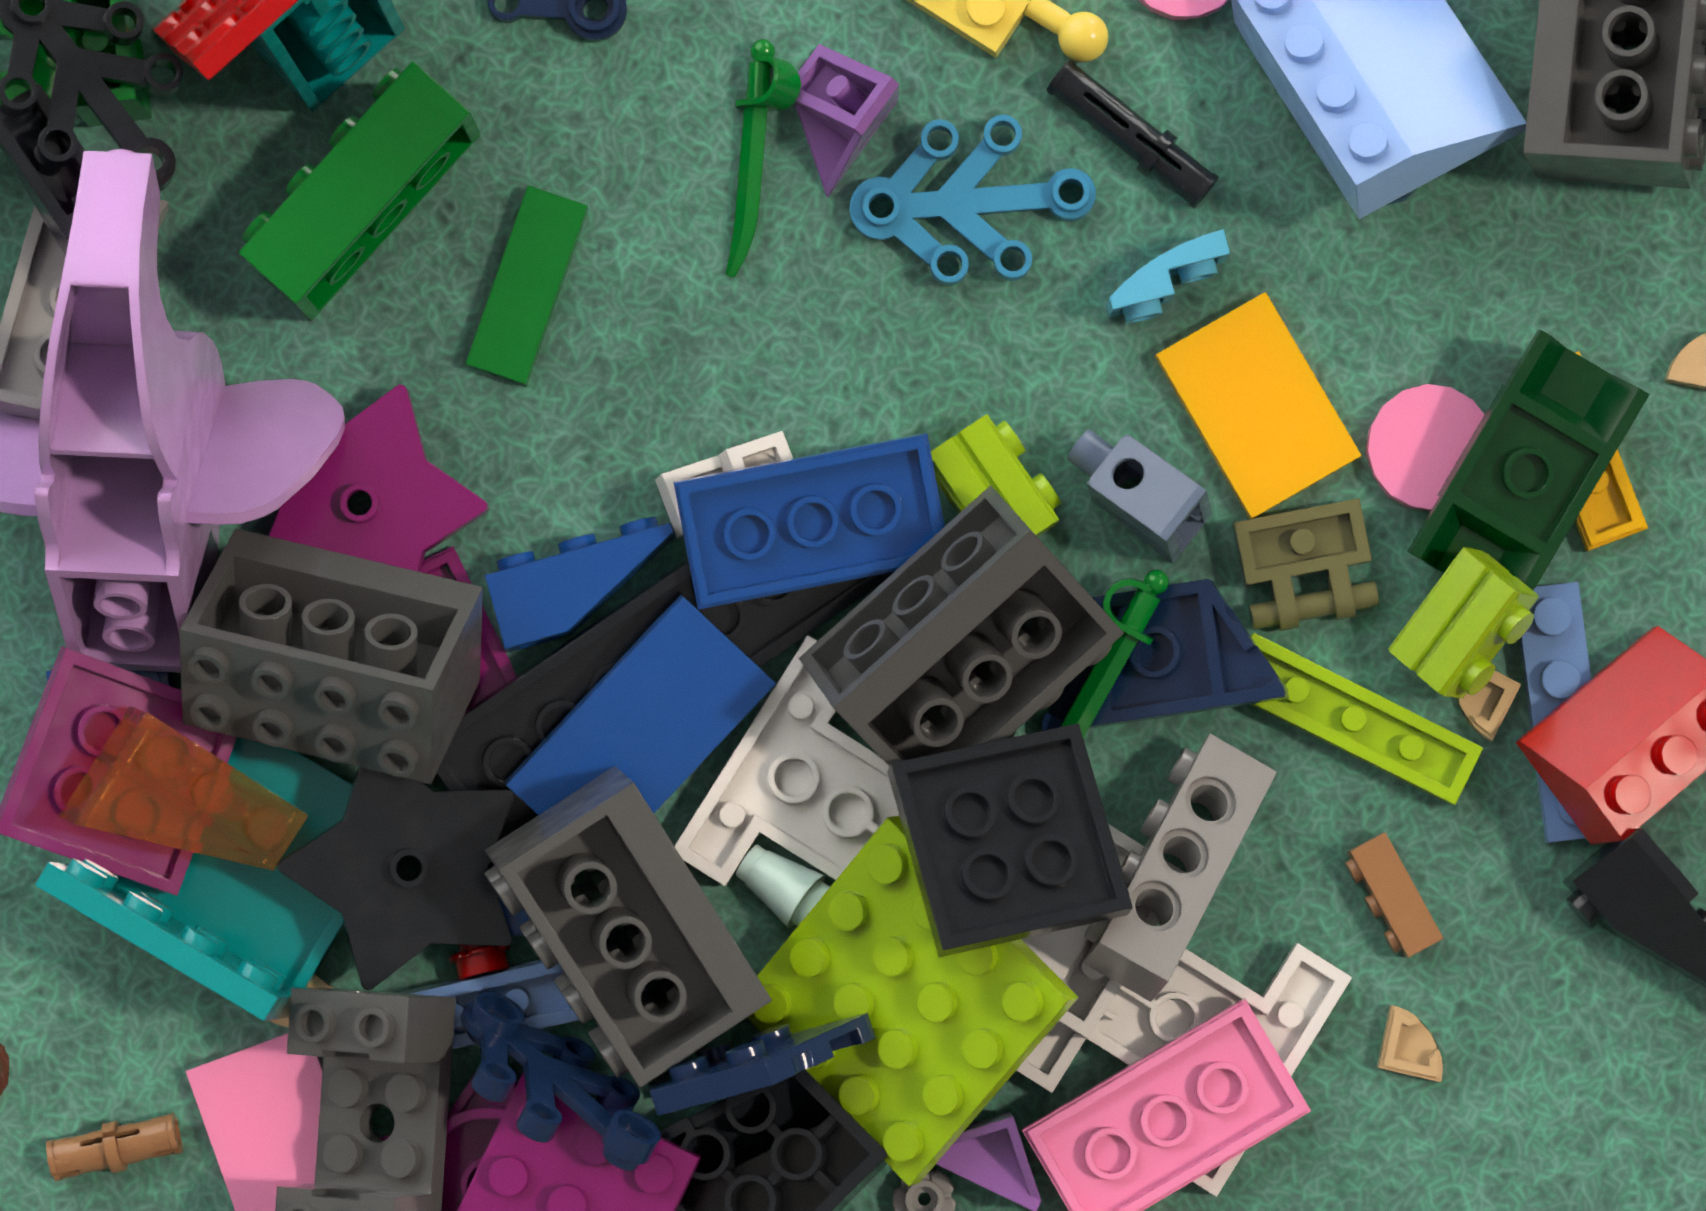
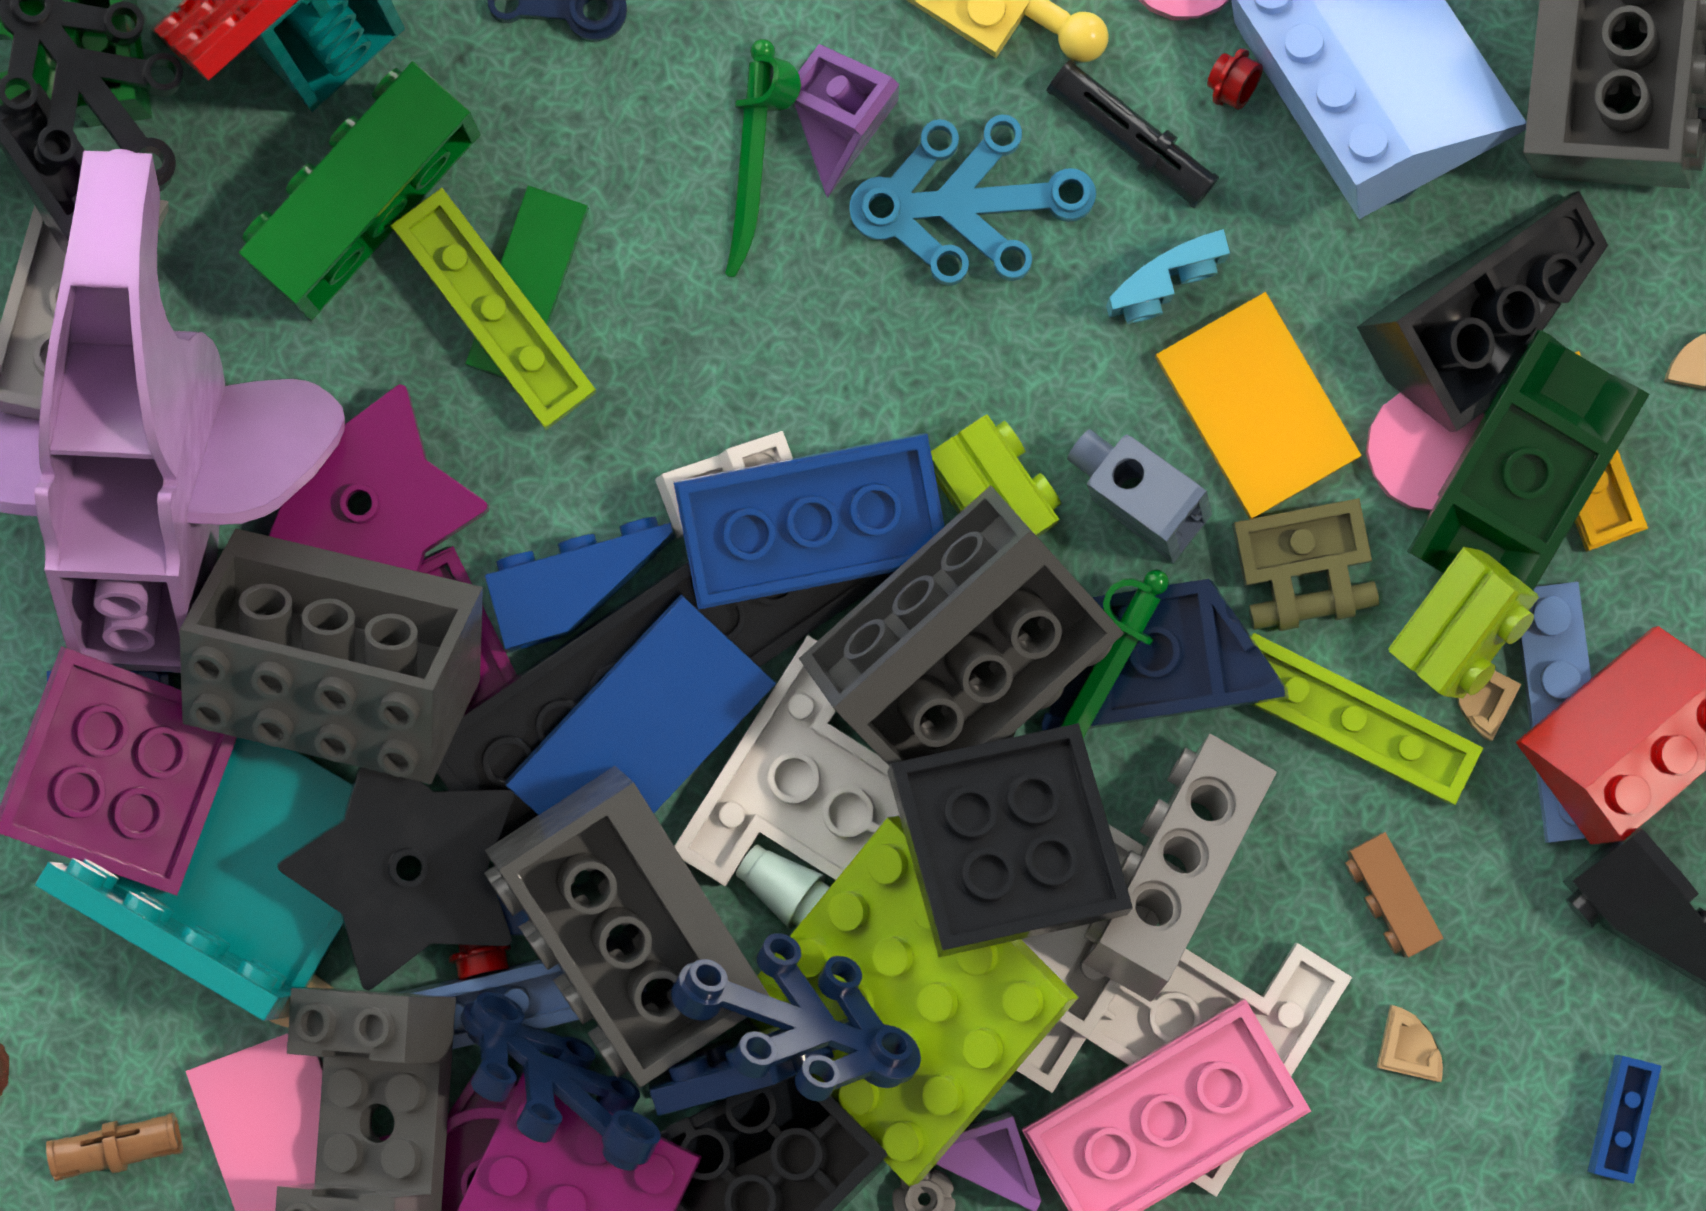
clear orange wedge [59,706,309,871] -> none
none -> lime plate [391,188,597,430]
none -> dark blue plant [671,933,921,1101]
none -> red plate [1207,48,1263,110]
none -> black wedge [1357,191,1608,432]
none -> blue piece [1587,1054,1662,1184]

